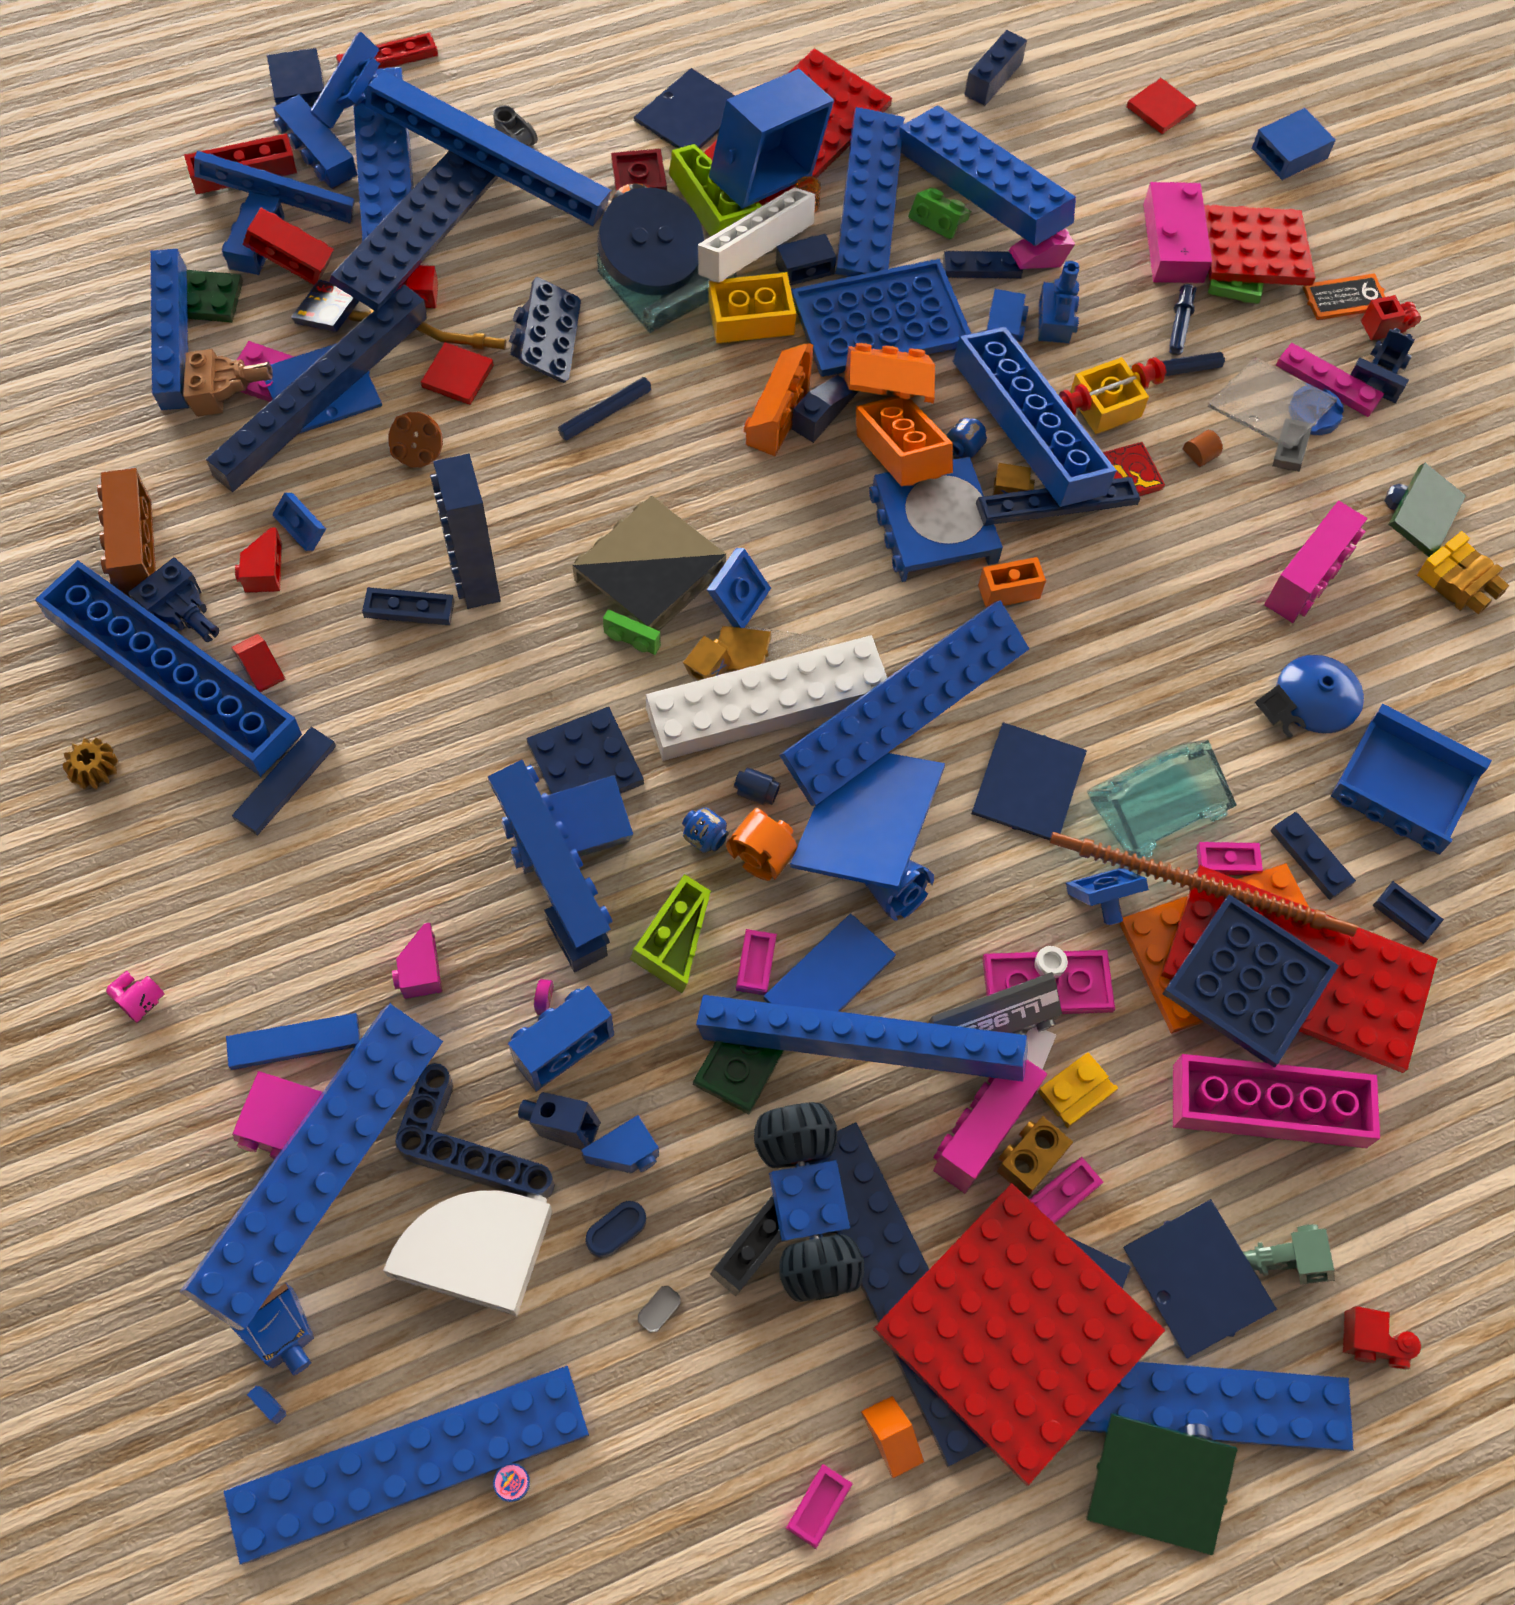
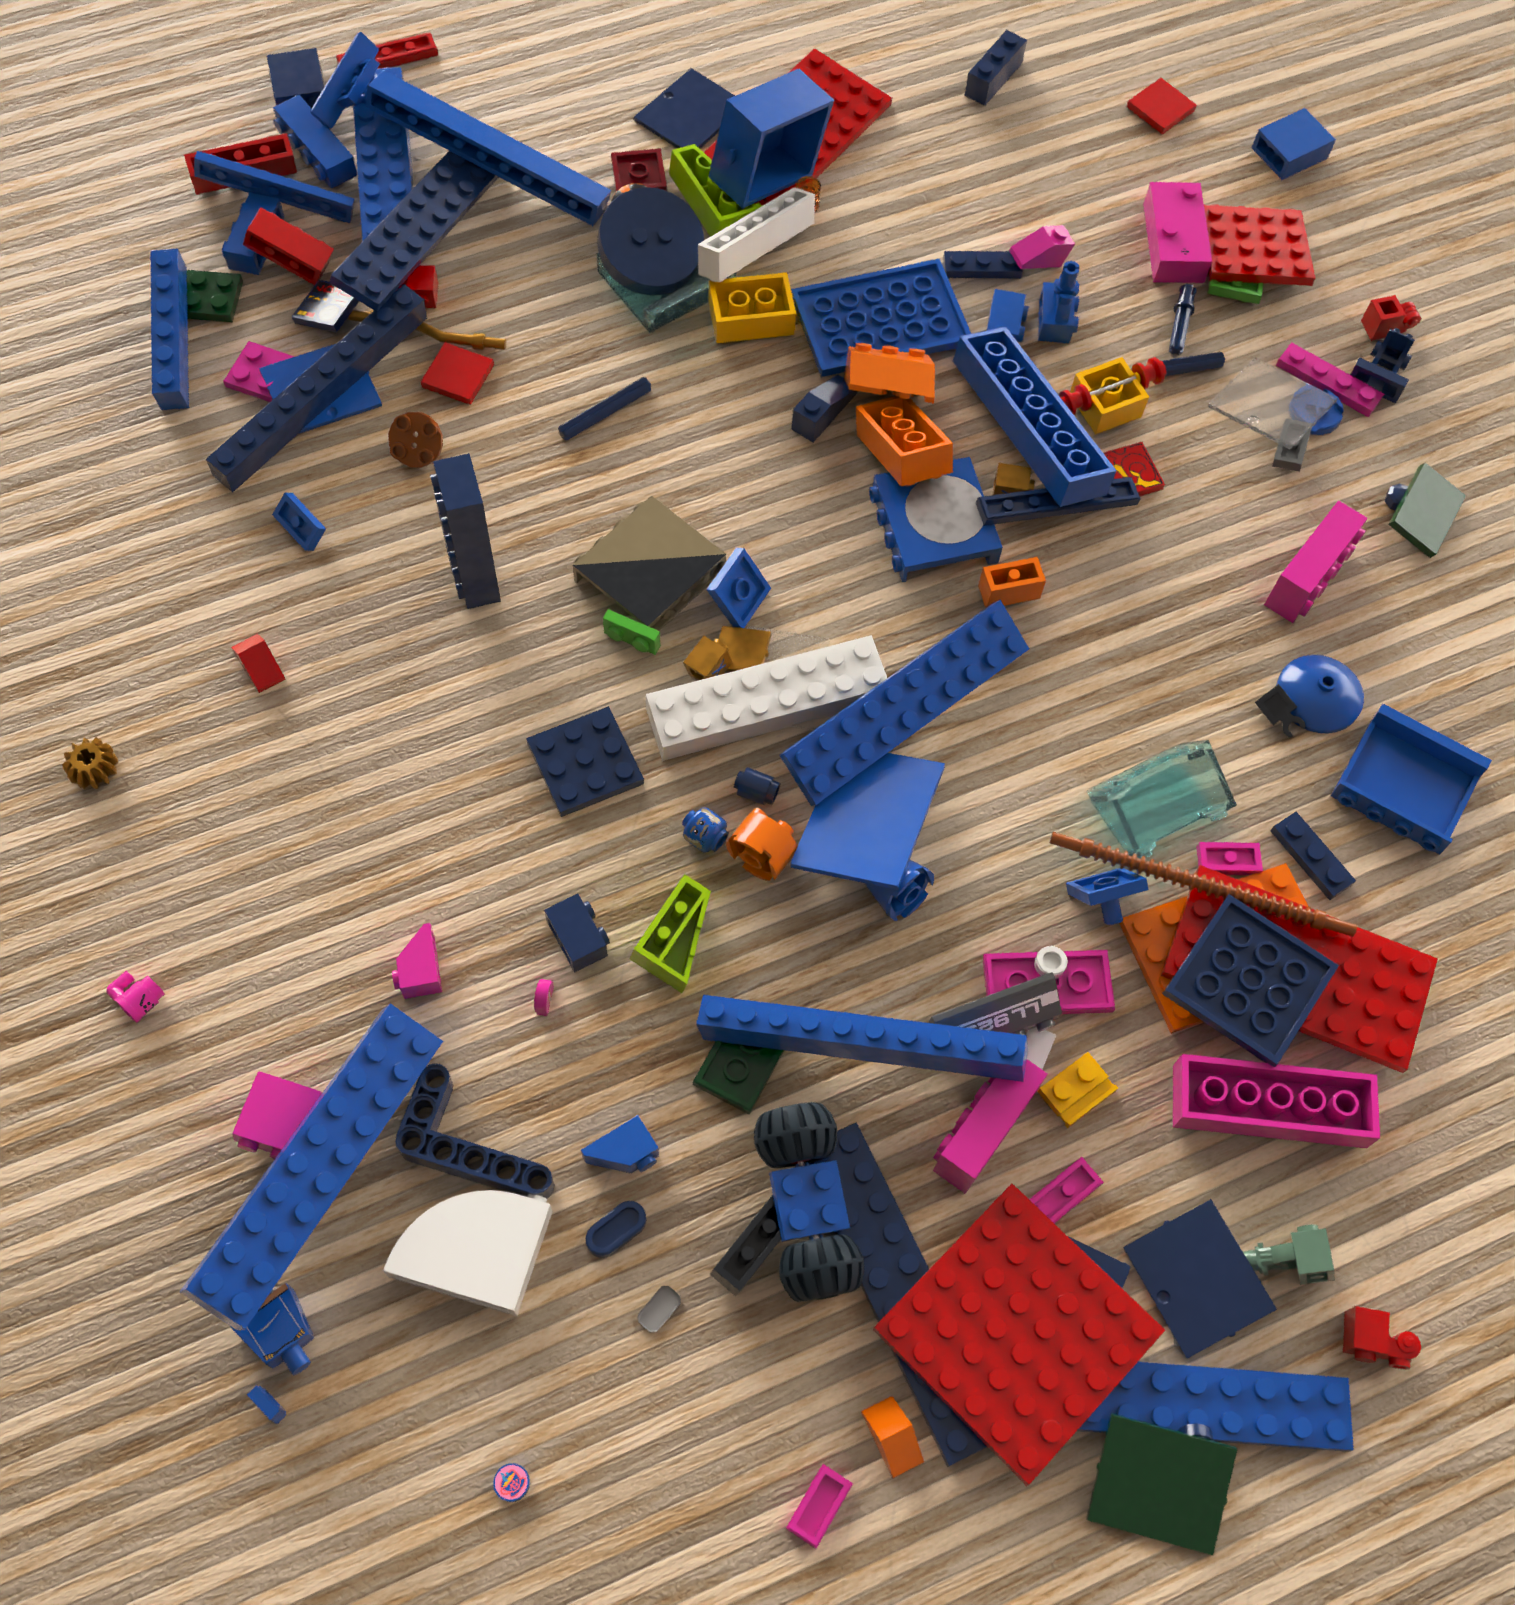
blue brick [35,560,302,777] -> none
dark orange brick [97,468,156,598] -> none
dark blue brick [128,557,219,642] -> none
medium nougat brick [183,349,273,417] -> none
blue plate [223,1365,589,1565] -> none
blue tile [226,1013,361,1070] -> none
dark blue tile [232,726,336,836] -> none
red slope [235,527,282,593] -> none
dark blue plate [362,587,455,626] -> none
blue brick [488,759,613,949] -> none
dark grey piece [493,105,538,145] -> none
blue brick [502,775,633,874] -> none
blue brick [508,985,614,1092] -> none
dark blue bracket [509,277,581,383] -> none
dark blue torso [518,1092,601,1150] -> none
dark pink tile [736,929,777,995] -> none
orange wedge [743,343,813,456] -> none
blue tile [763,913,896,1012] -> none
dark blue brick [776,234,836,286] -> none
blue plate [835,107,904,277] -> none
blue brick [899,105,1076,246] -> none
bright green bracket [908,188,972,239] -> none
blue head [946,418,987,459] -> none
dark blue piece [971,722,1087,841] -> none
pearl gold brick [997,1116,1073,1198] -> none
dark orange brick [1182,430,1223,467] -> none
piece [1302,273,1386,320] -> none
dark blue tile [1373,881,1444,944] -> none
pearl gold hips [1417,531,1510,615] -> none

